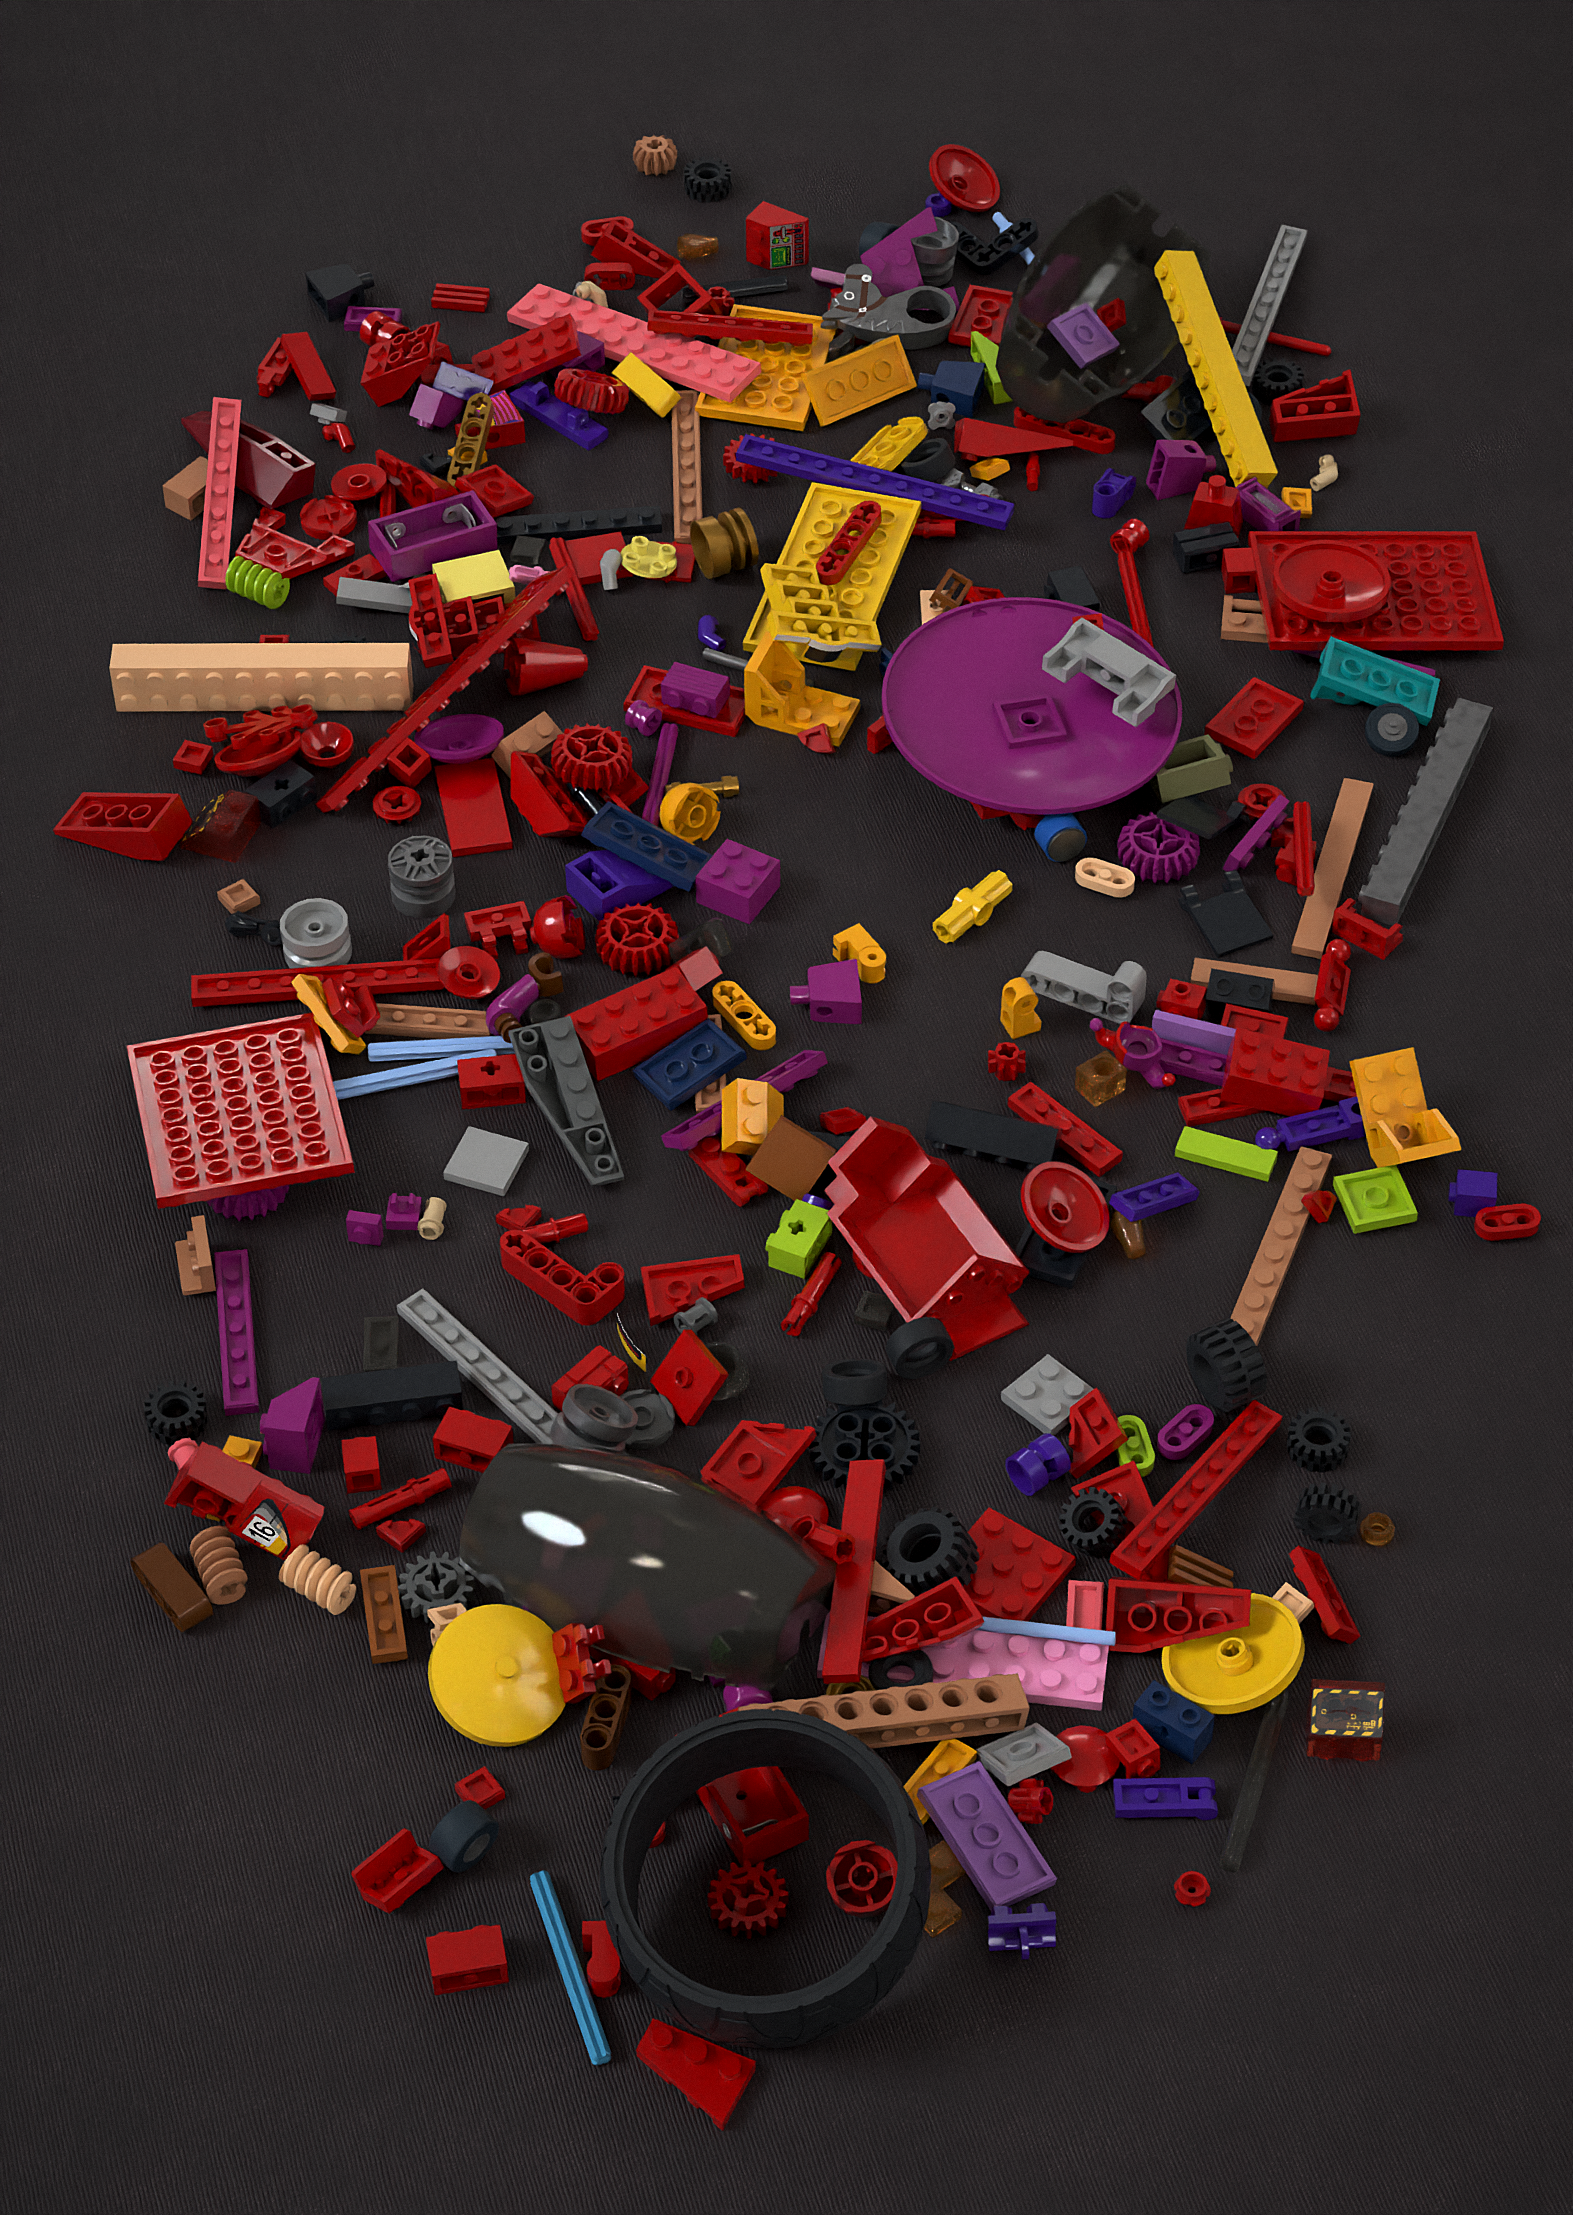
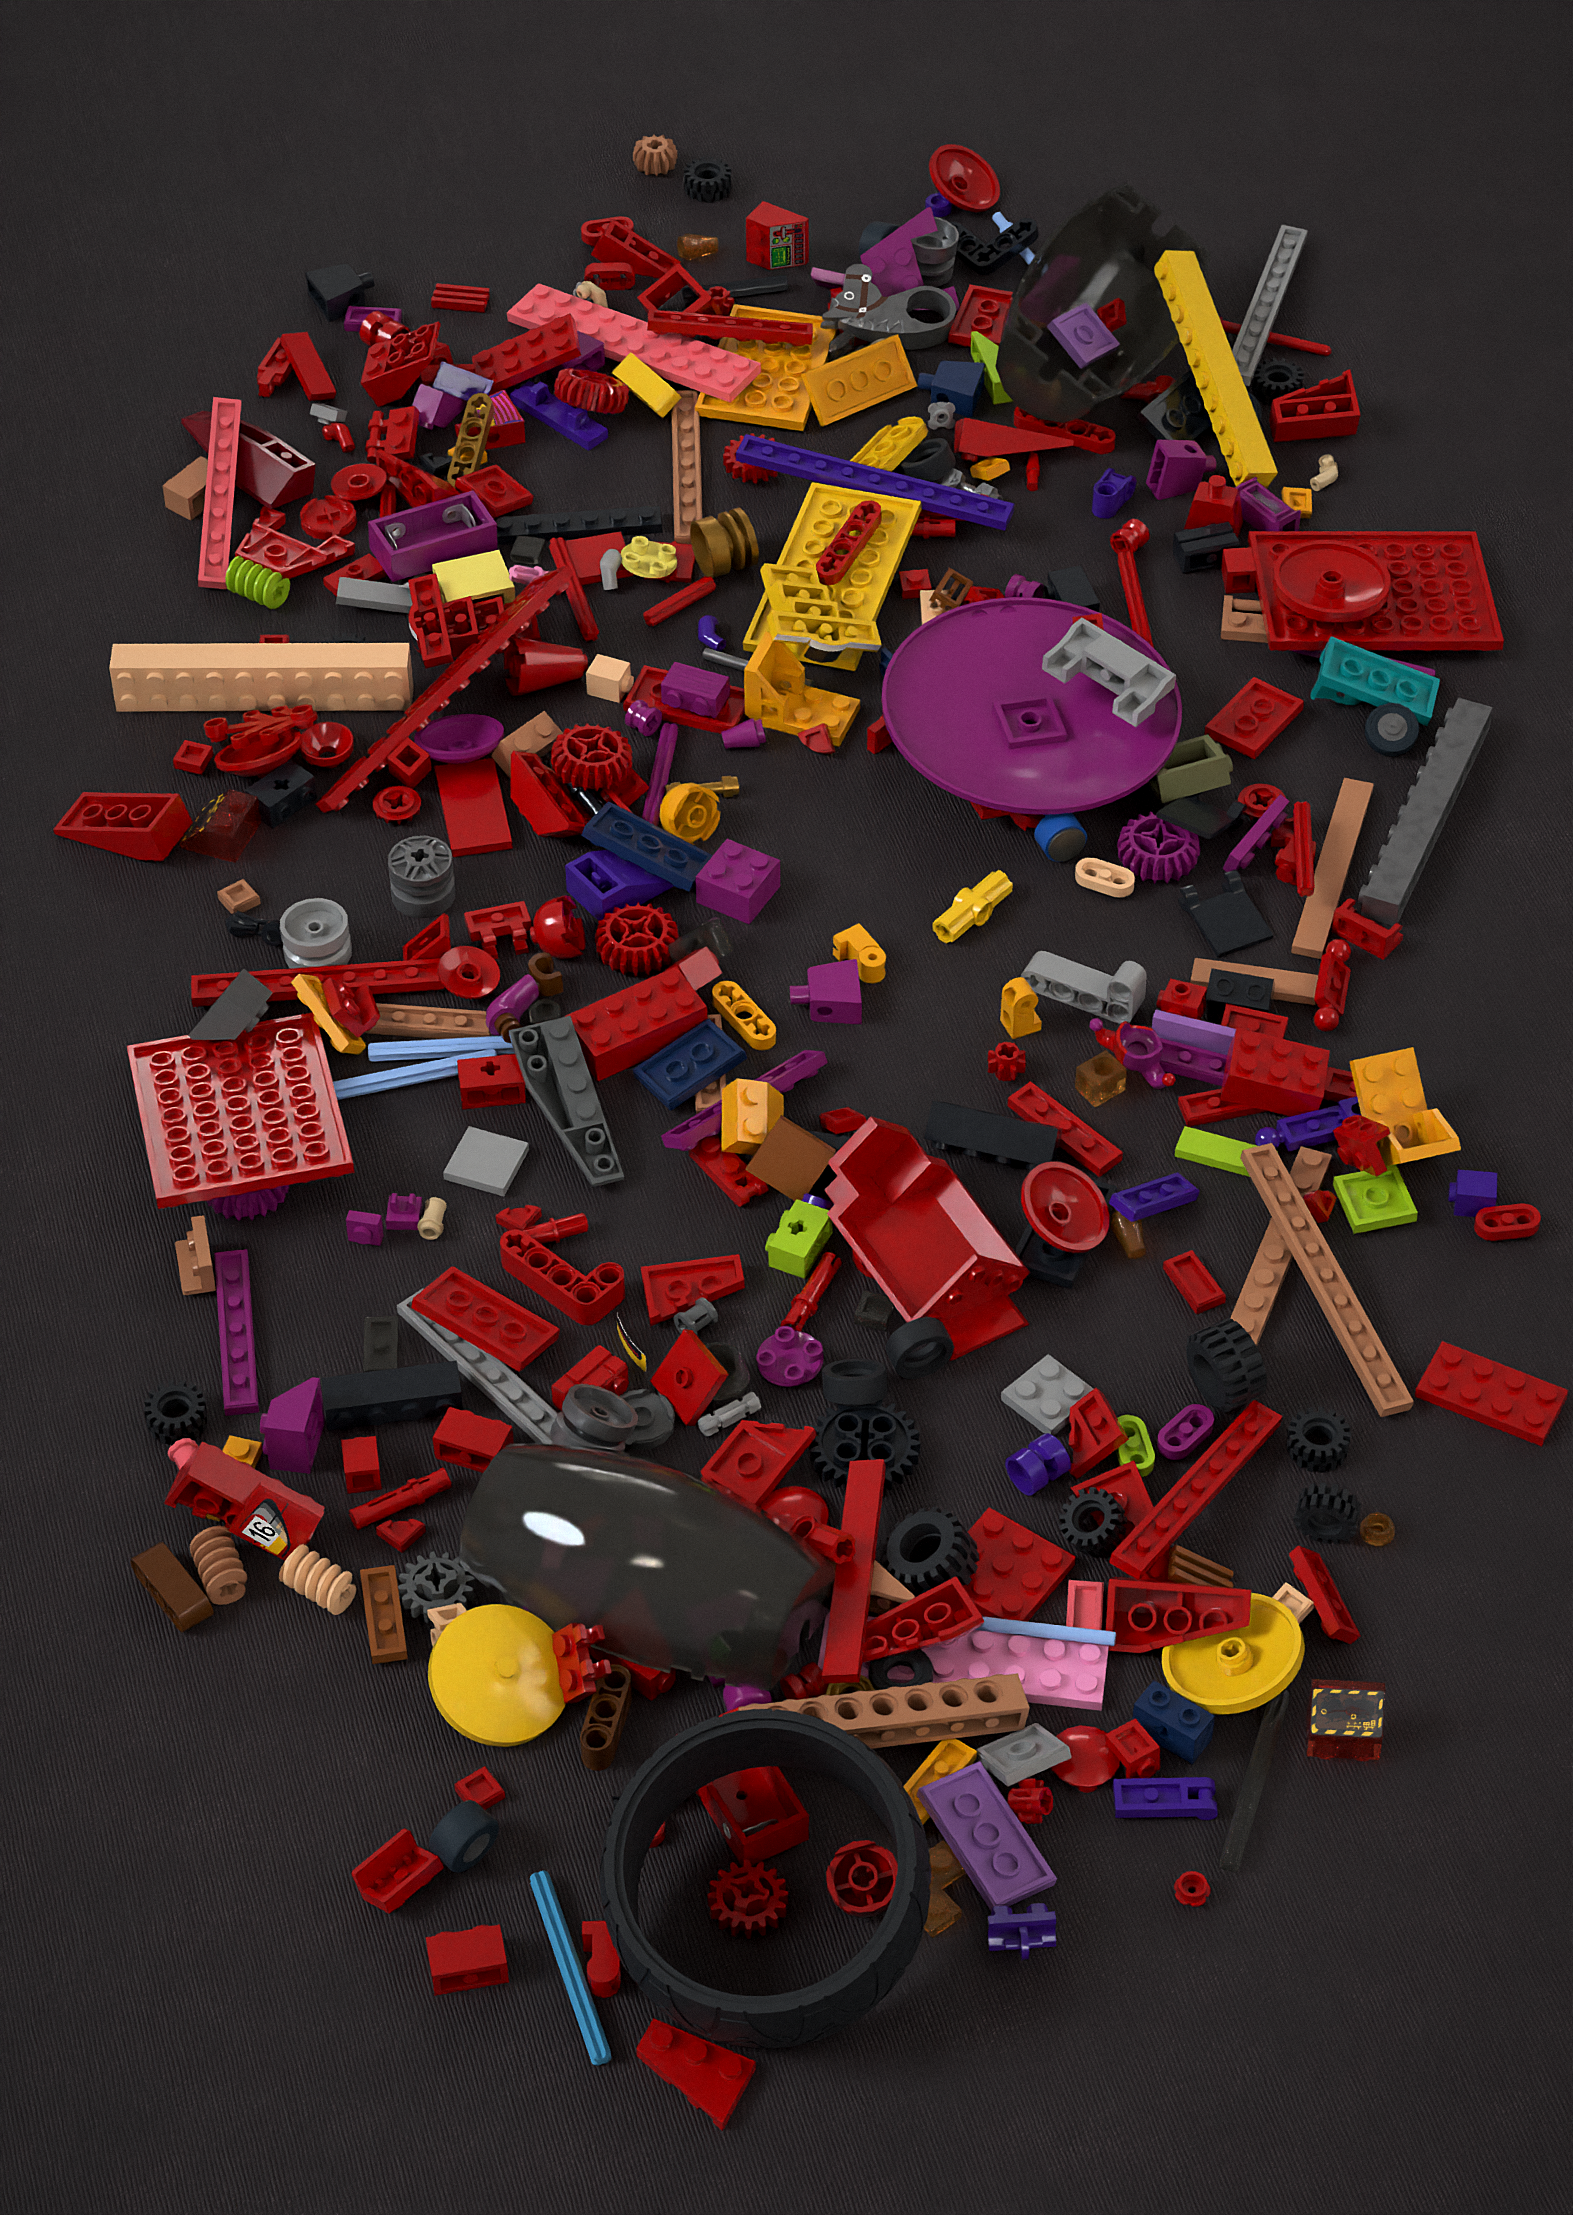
none -> dark grey slope [188,969,273,1040]
none -> red plate [365,406,420,463]
none -> red plate [411,1266,560,1372]
none -> light nougat brick [586,654,634,703]
none -> red axle [643,576,716,626]
none -> light grey axle [698,1392,761,1437]
none -> magenta cone [721,718,767,749]
none -> magenta dish [756,1326,824,1387]
none -> red wheel [780,1662,829,1700]
none -> red plate [899,569,932,599]
none -> magenta wheel [1005,574,1044,598]
none -> red tile [1163,1250,1226,1315]
none -> nougat plate [1240,1143,1414,1417]
none -> red bracket [1333,1115,1391,1177]
none -> red plate [1415,1341,1569,1446]

